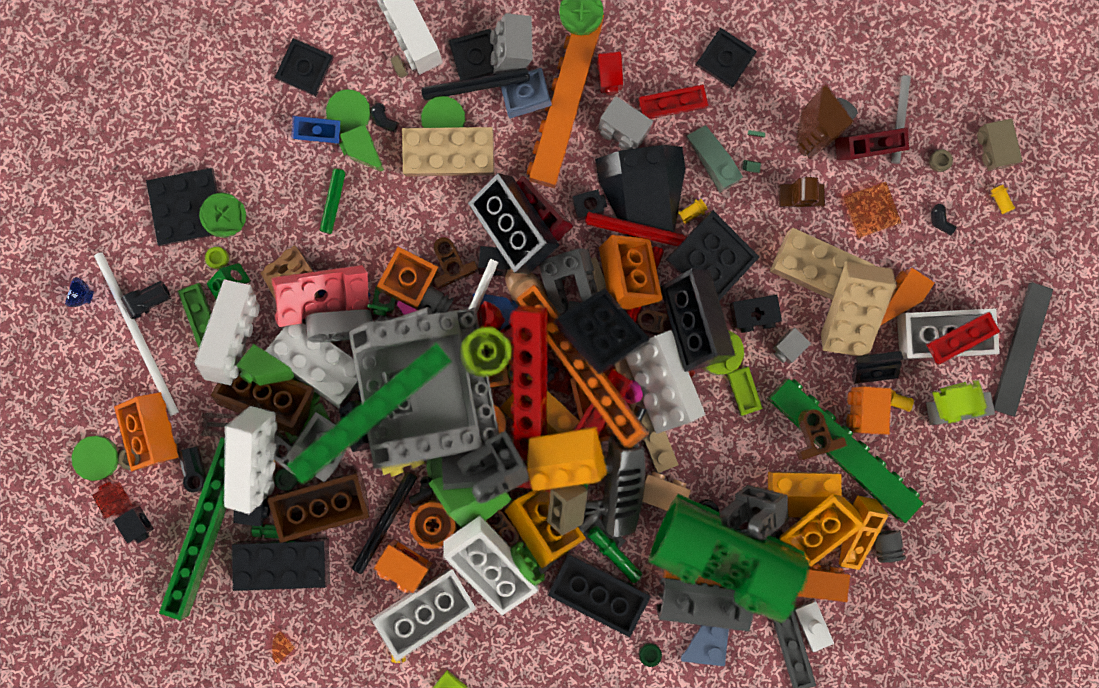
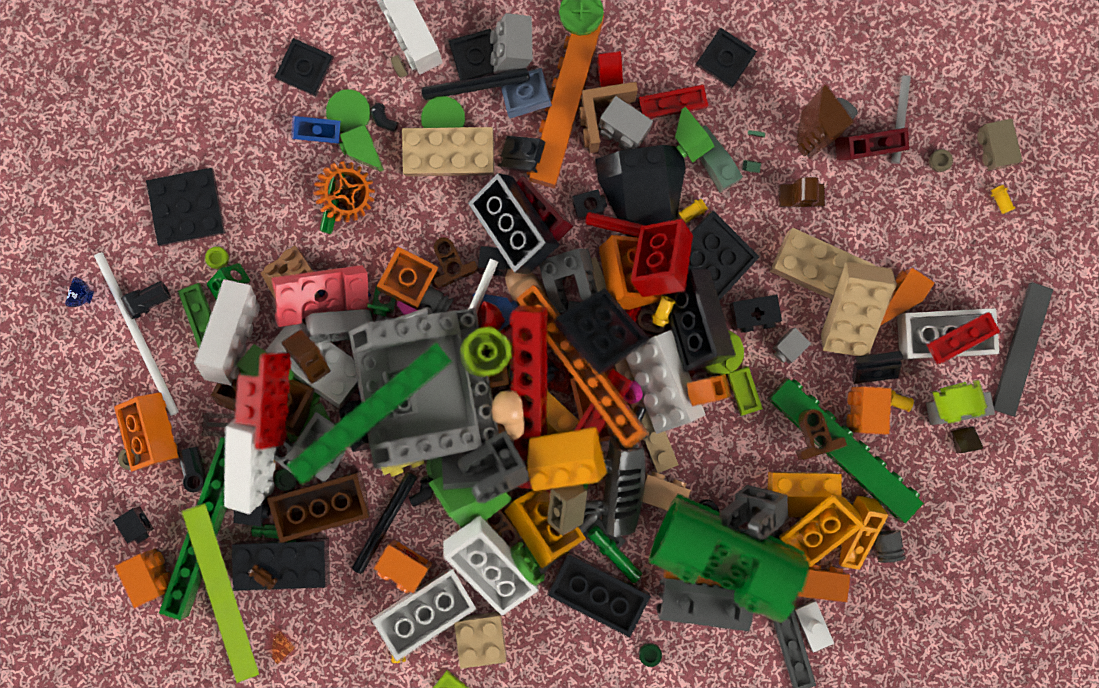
bright green tile [72,436,119,481] -> none
clear red brick [92,481,133,519] -> none
bright green tile [199,192,246,238] -> none
orange brick [409,500,457,549] -> none
sand blue wing [681,625,729,667] -> none
clear orange tile [843,182,902,238] -> none
black arm [931,204,957,236] -> none
none -> orange piece [114,548,172,608]
none -> lime tile [182,503,259,683]
none -> red bracket [235,352,291,450]
none -> reddish brown piece [249,564,278,590]
none -> reddish brown tile [281,329,331,384]
none -> orange gear [313,161,375,223]
none -> tan brick [454,612,507,669]
none -> light nougat piece [491,391,524,440]
none -> black plate [498,136,546,173]
none -> medium nougat bracket [579,82,638,154]
none -> red brick [631,219,693,297]
none -> yellow pin [652,296,676,327]
none -> bright green slope [675,106,715,163]
none -> orange slope [686,374,731,406]
none -> dark brown slope [951,426,983,453]

